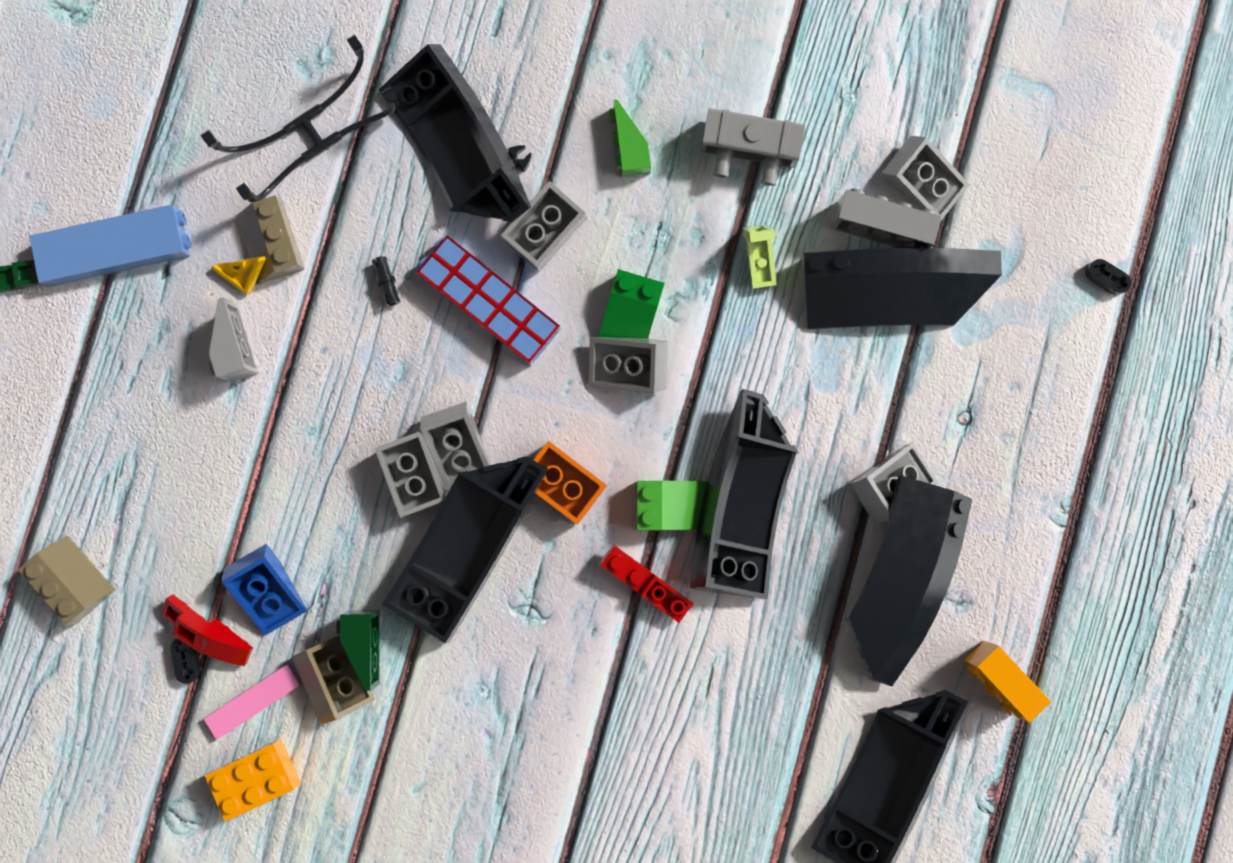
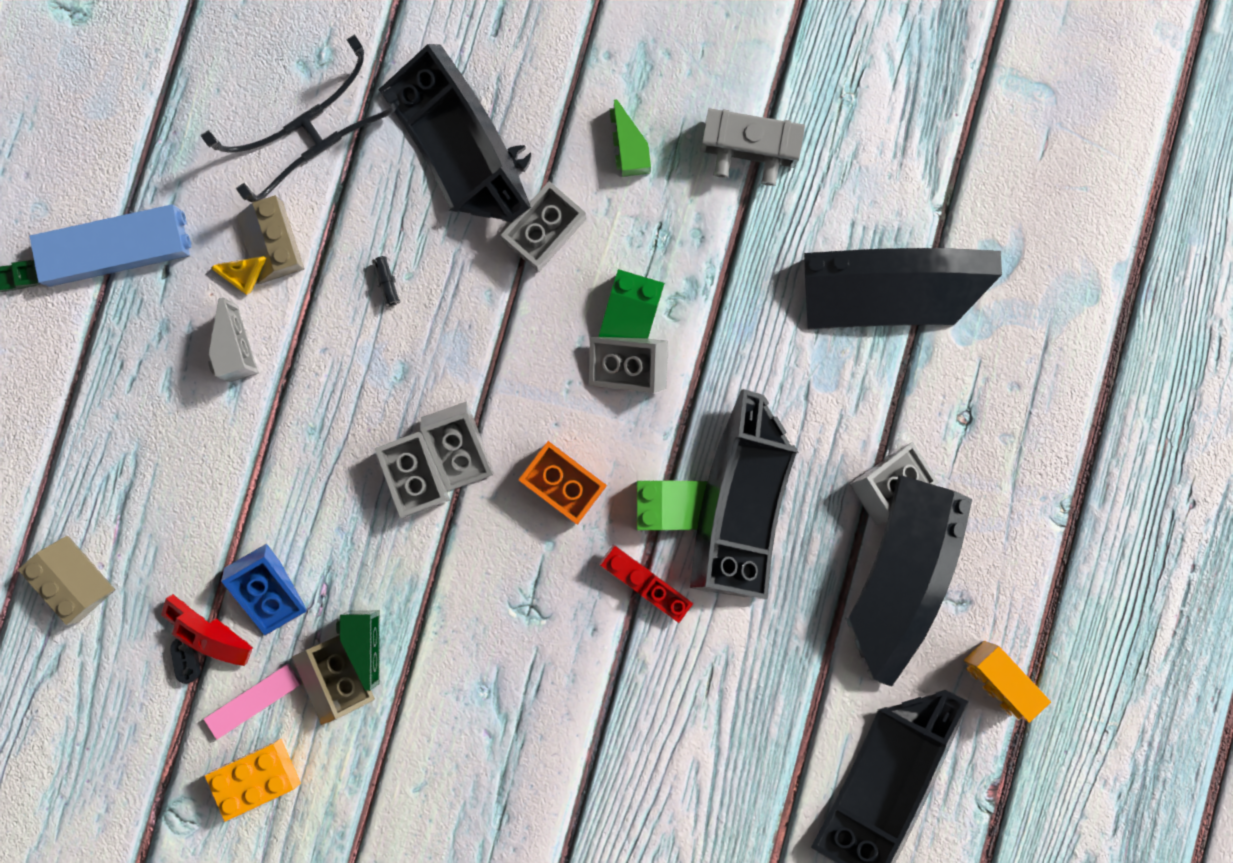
black slope [382,456,548,643] -> none
medium blue brick [416,235,561,366] -> none
yellowish green bracket [742,225,777,288] -> none
light grey brick [830,189,942,248] -> none
light grey slope [881,136,970,220] -> none
black beam [1085,259,1132,295] -> none

